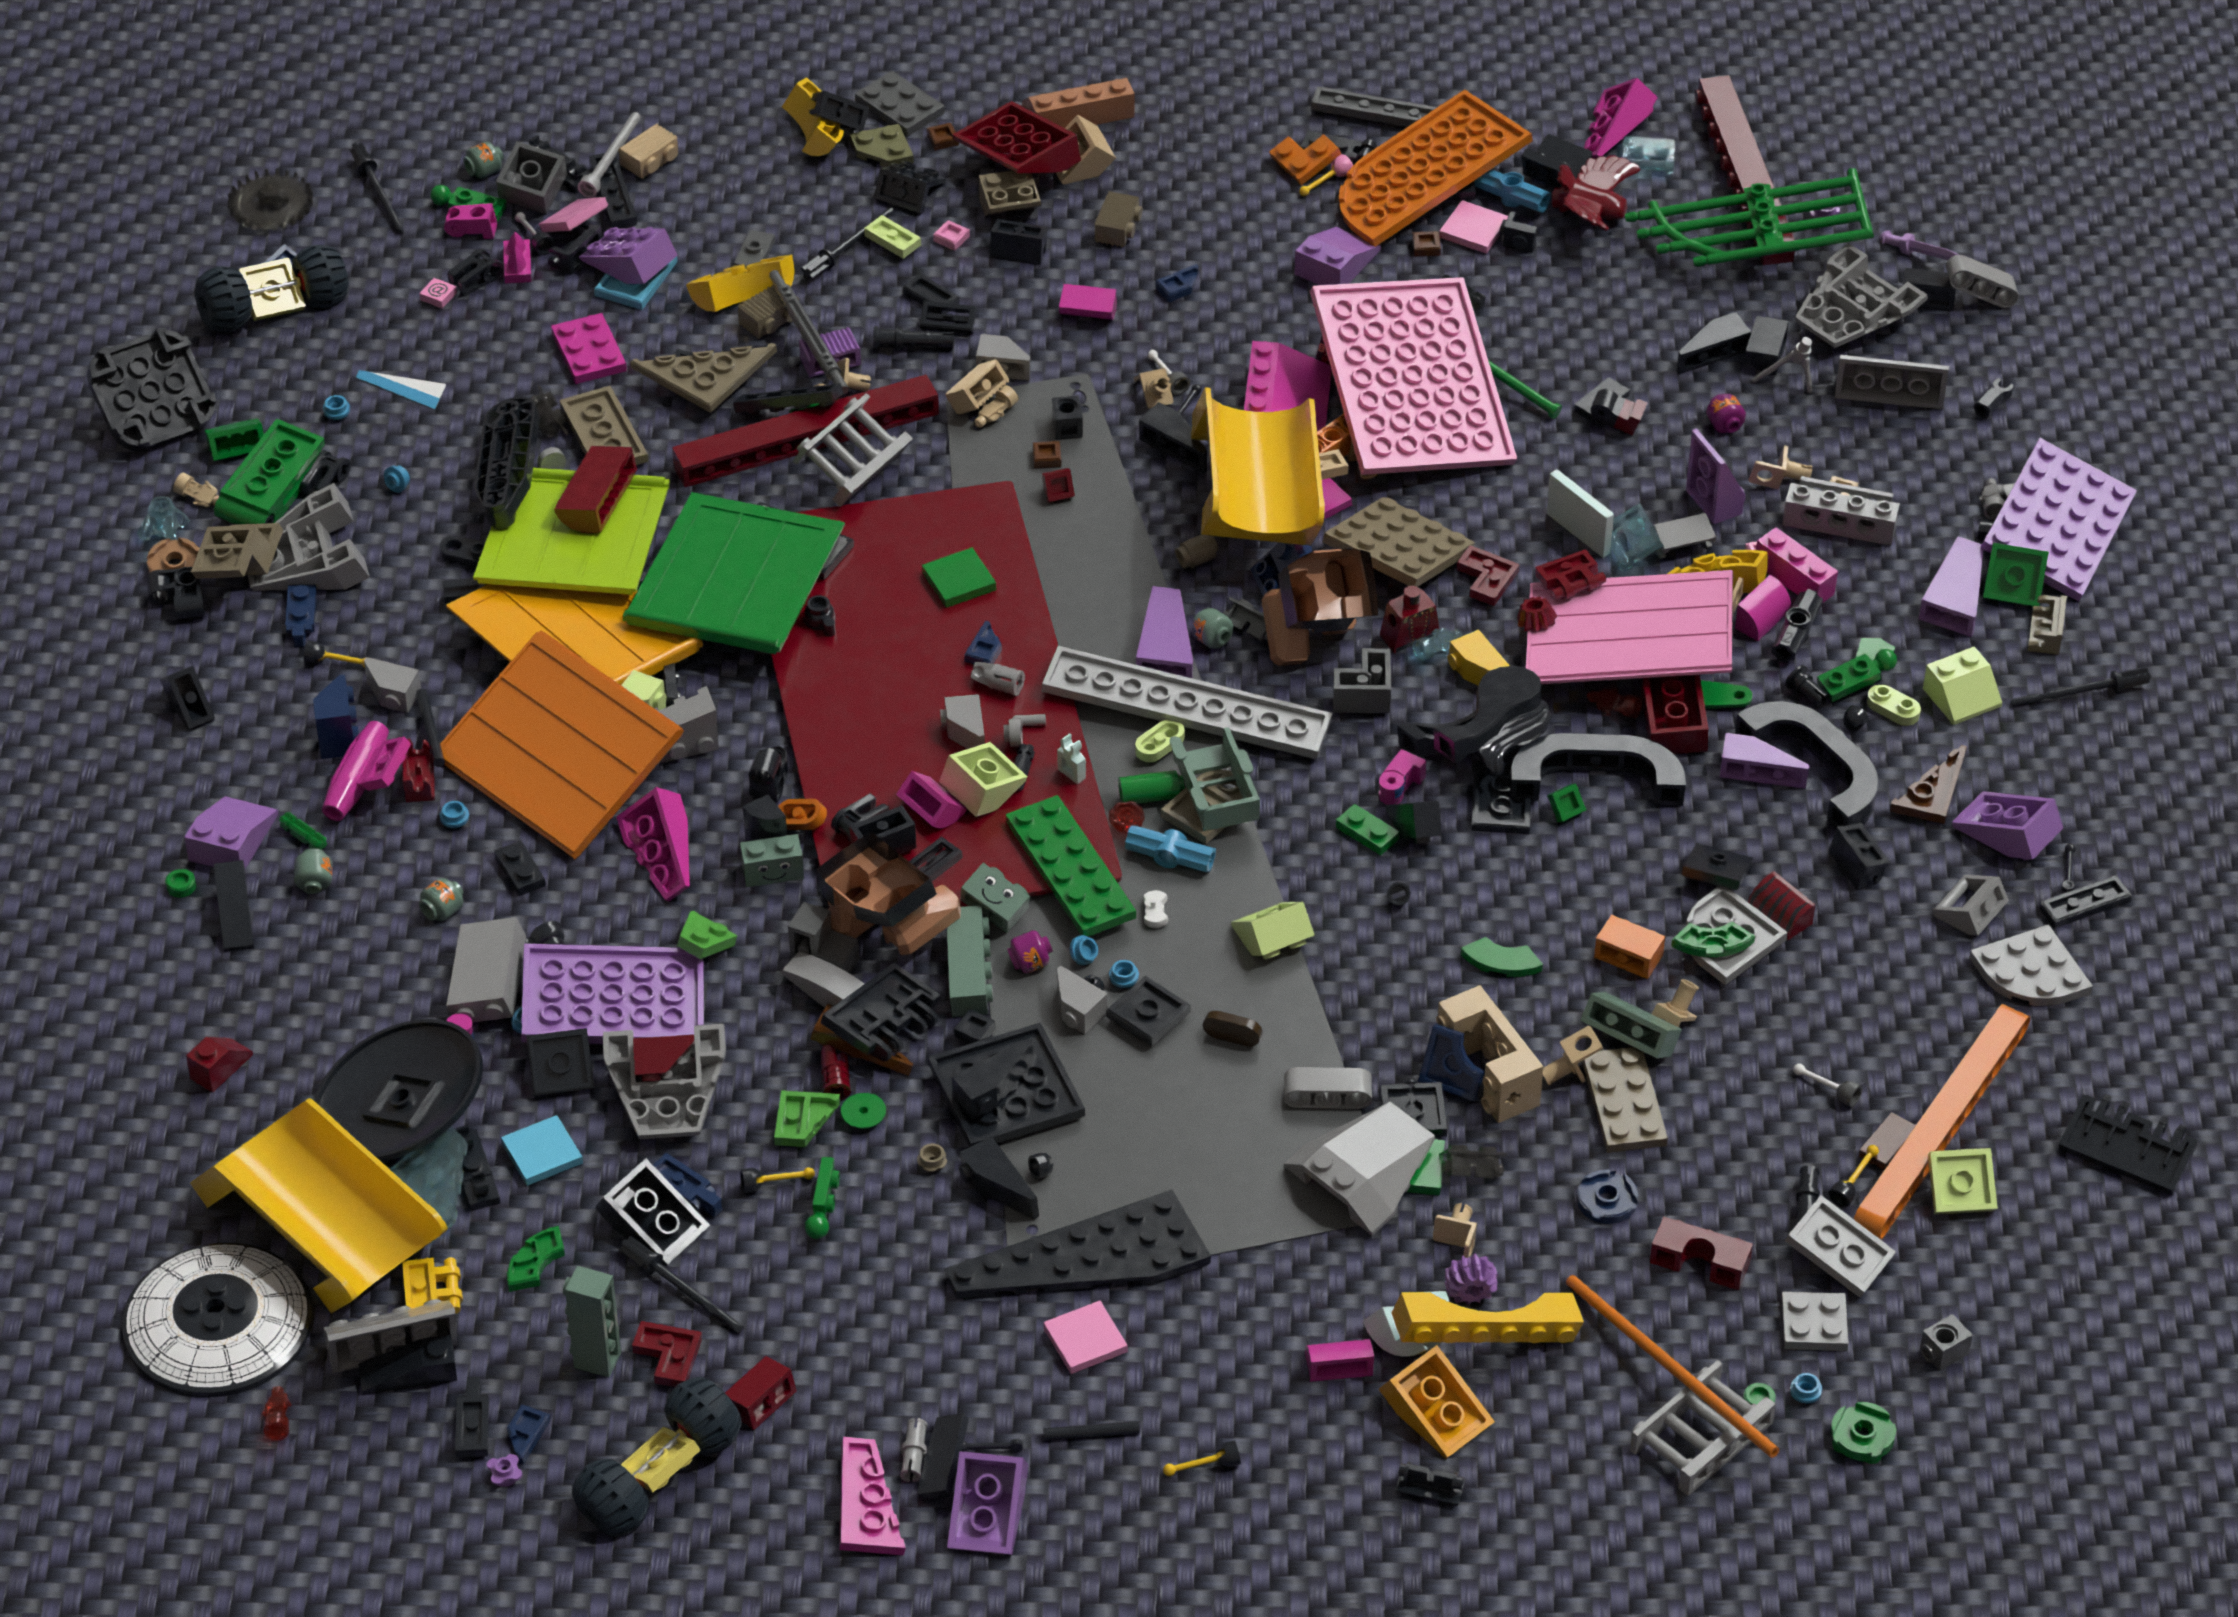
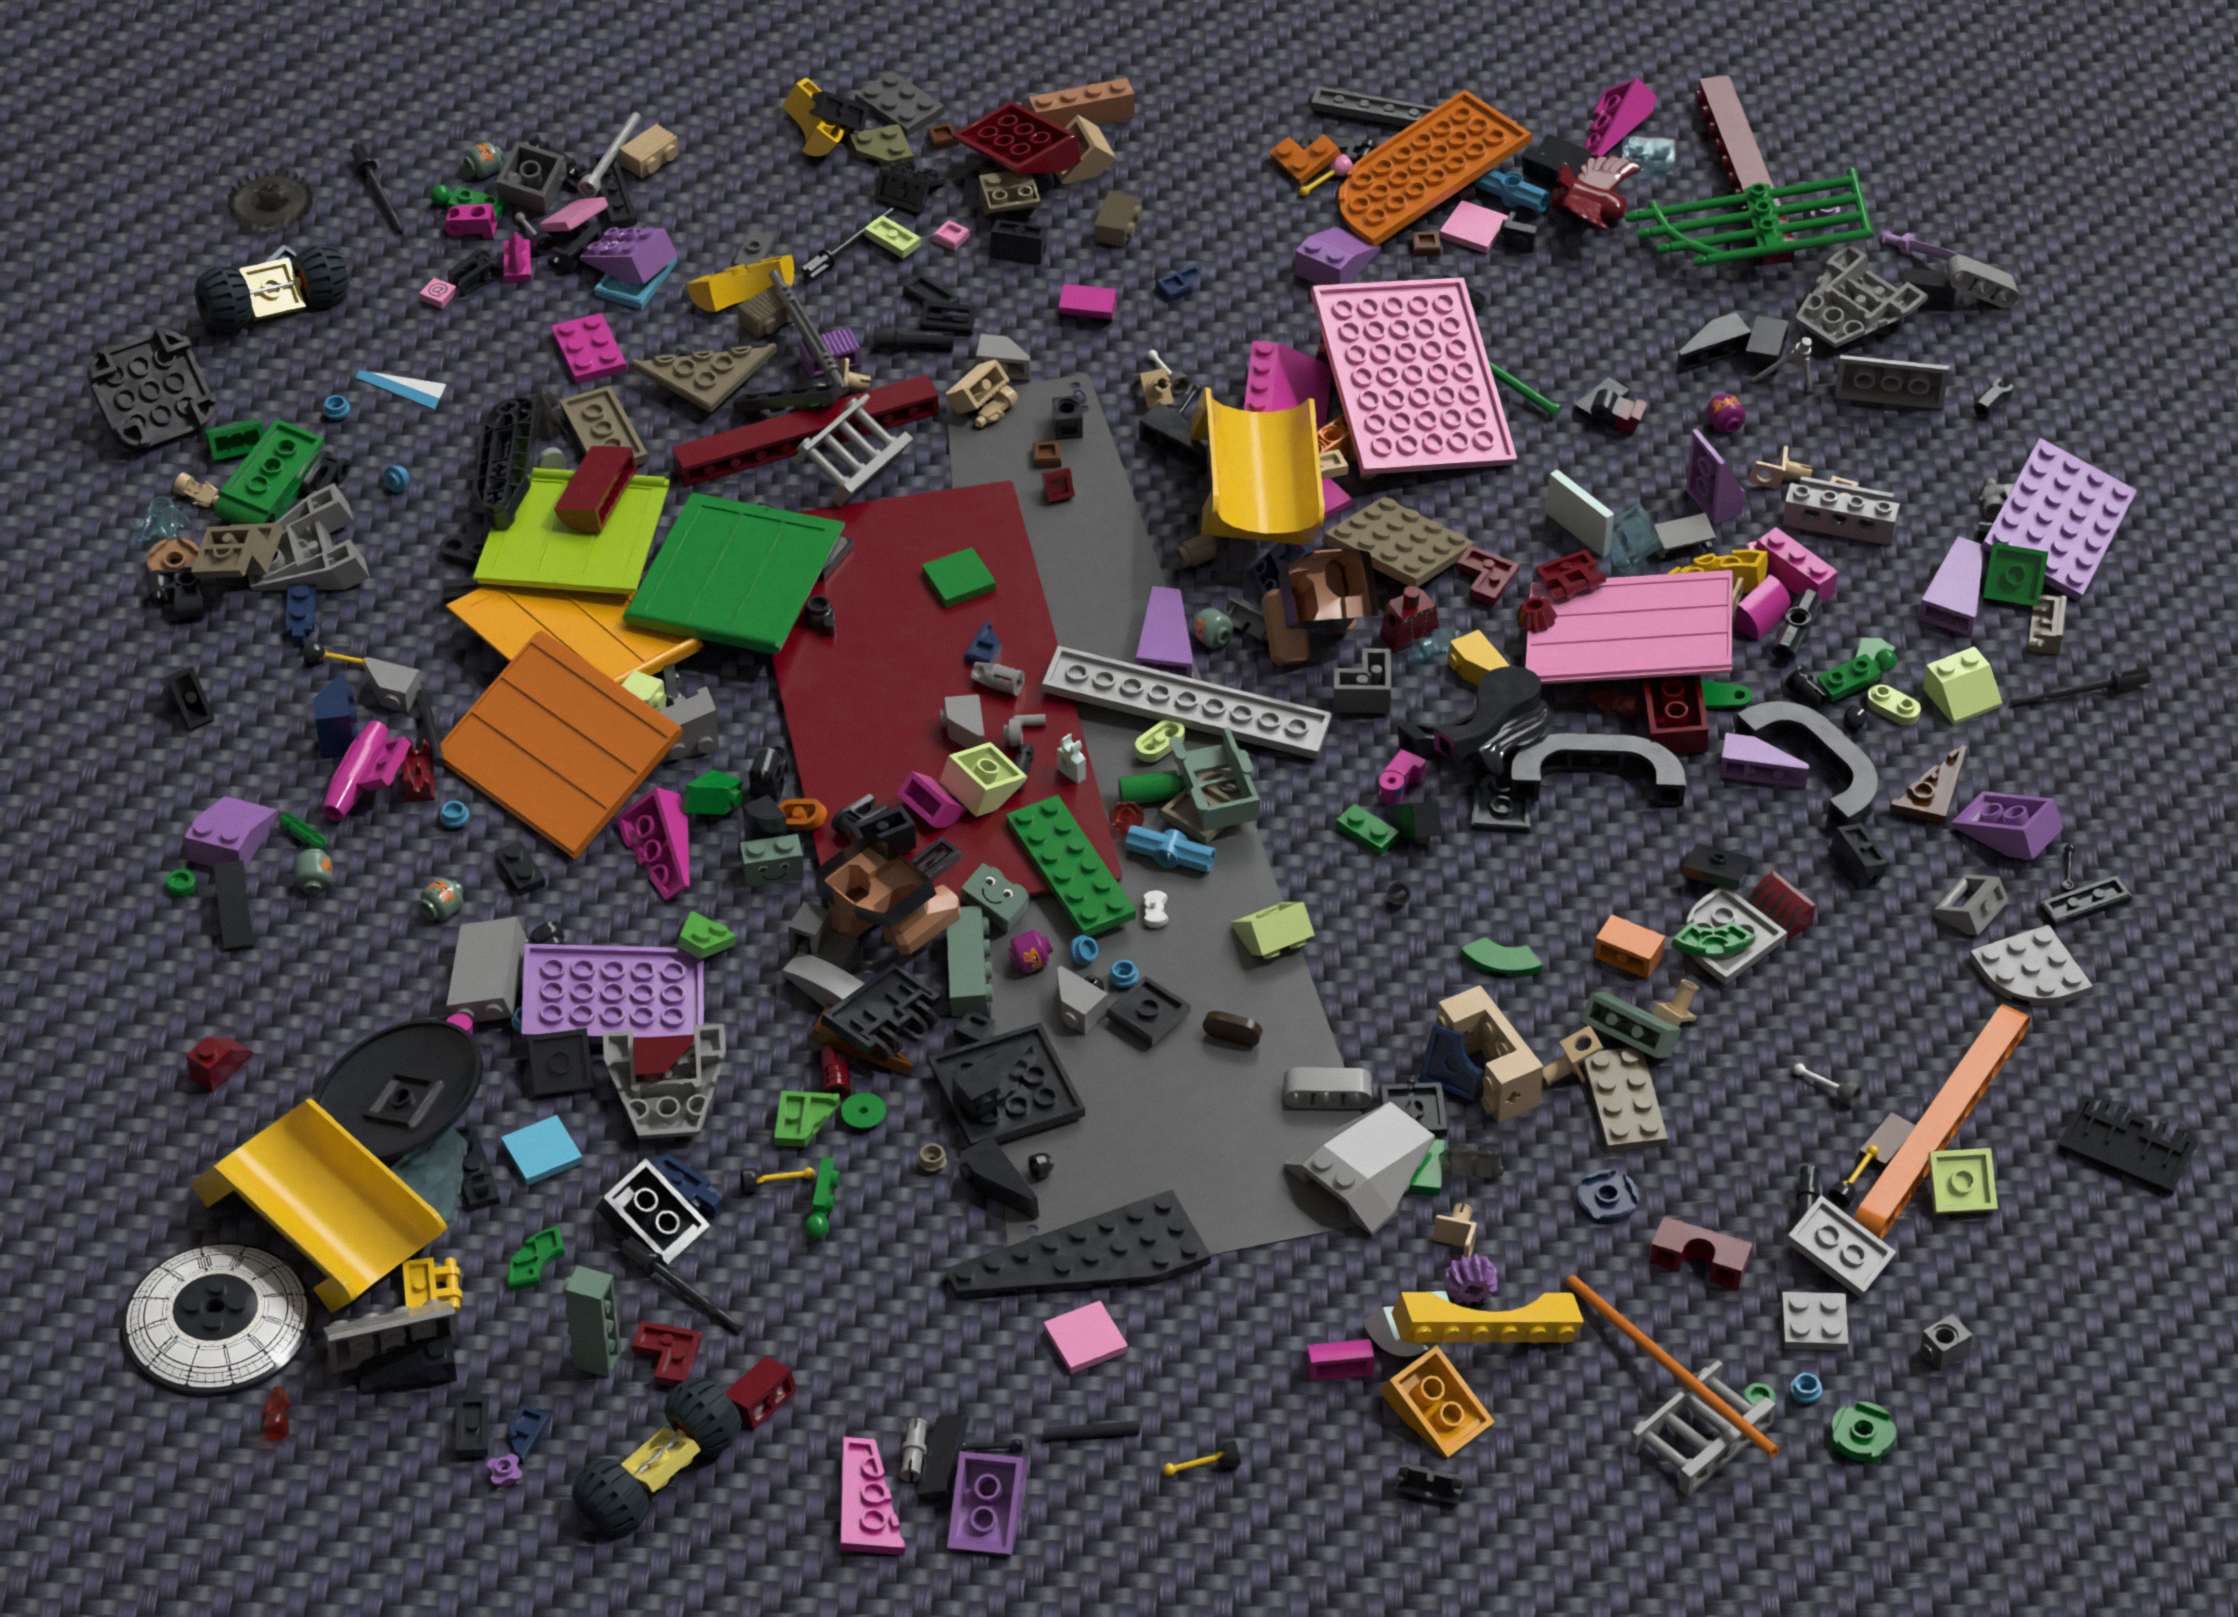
green plate [1547,784,1586,822] -> none
none -> green slope [681,769,743,815]

